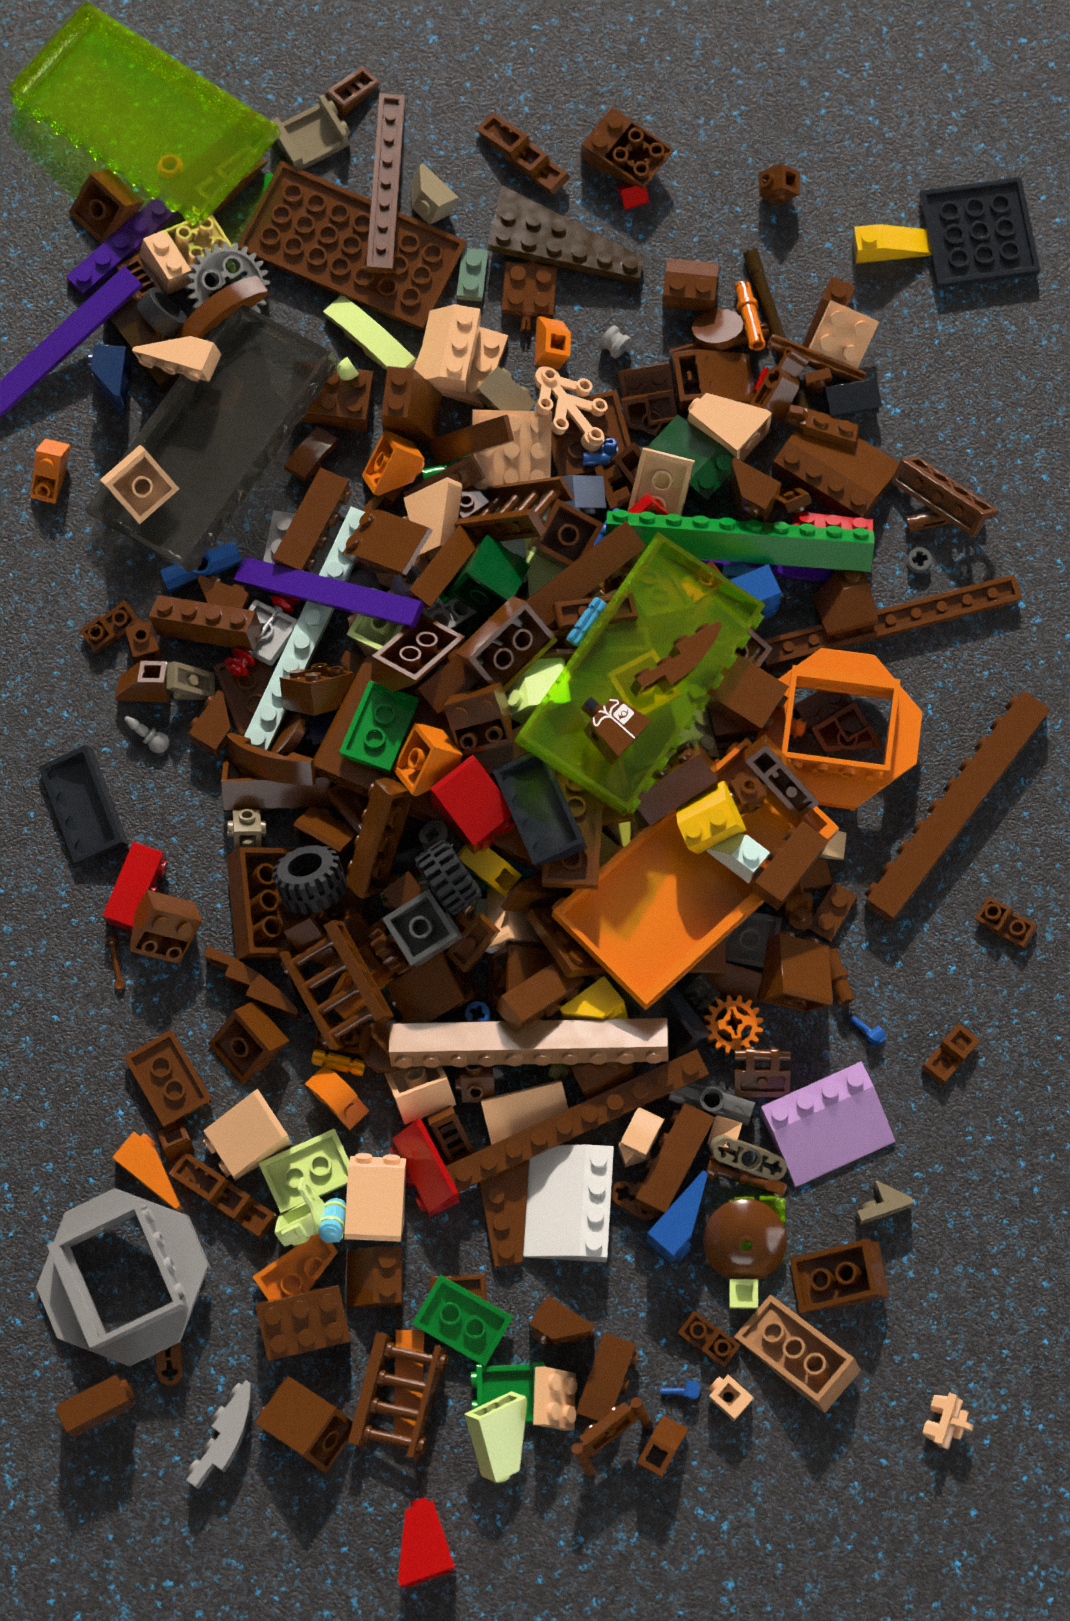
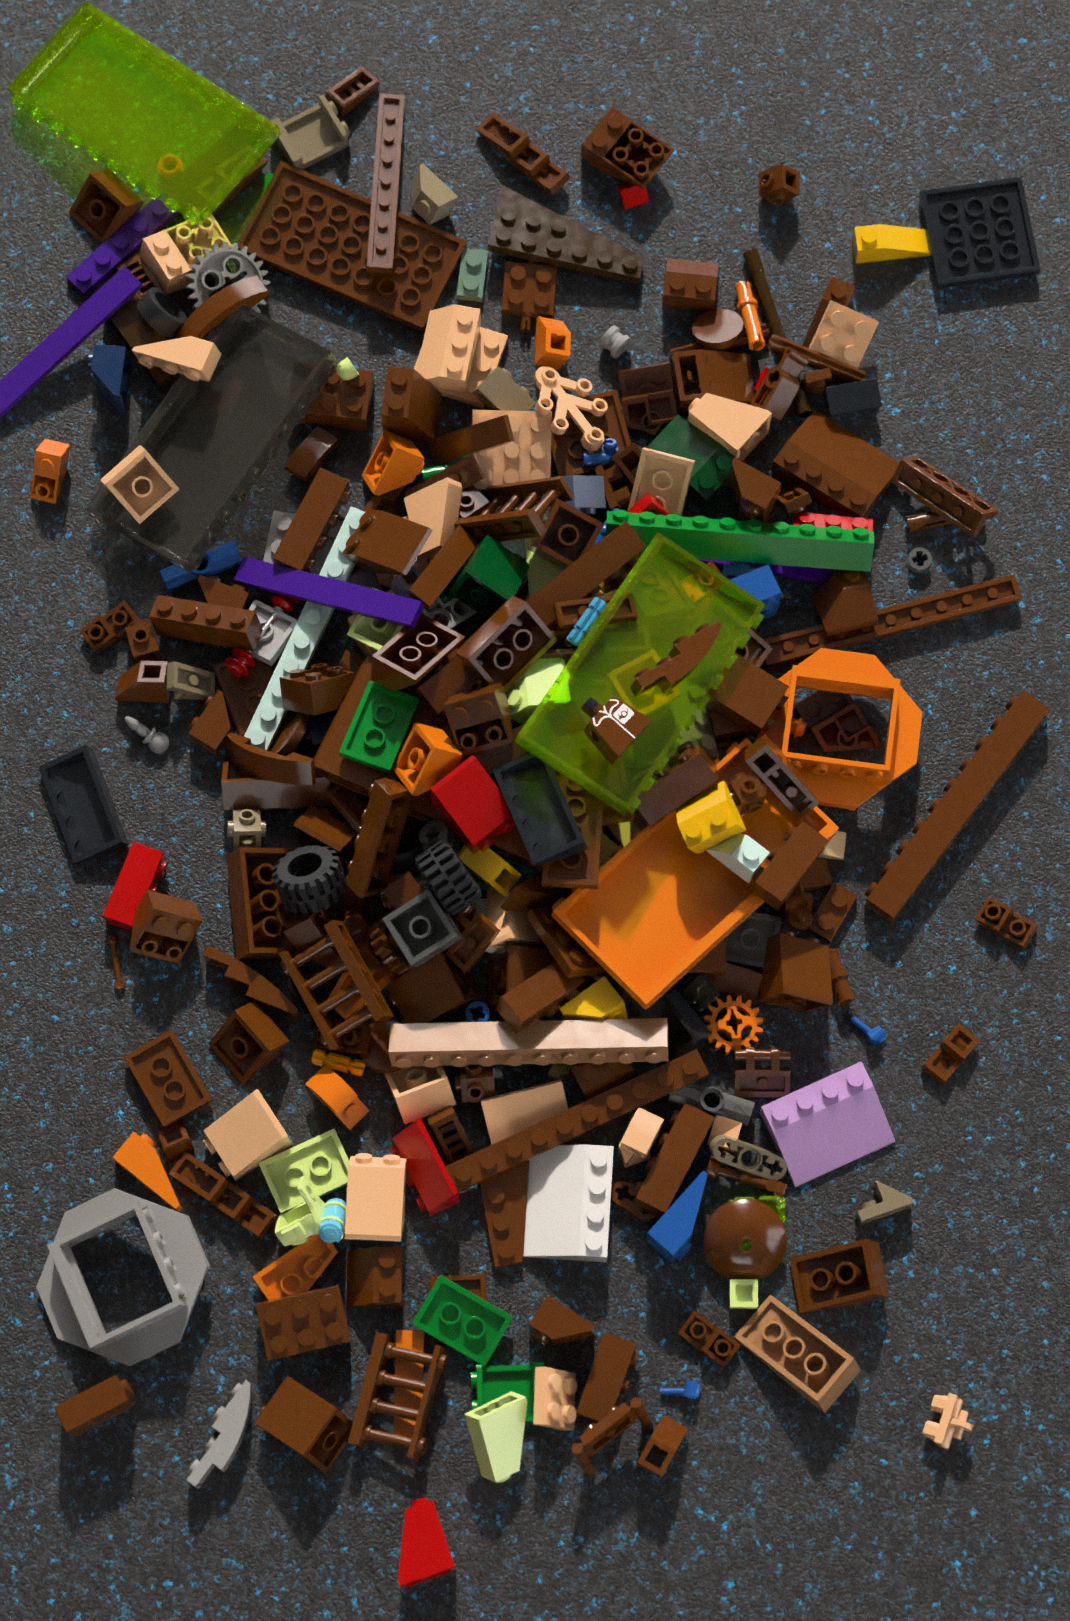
reddish brown beam [155,1342,184,1387] -> none
yellowish green slope [323,296,417,370] -> none
light nougat brick [708,1375,754,1422] -> none
reddish brown hinge [785,405,858,449] -> none

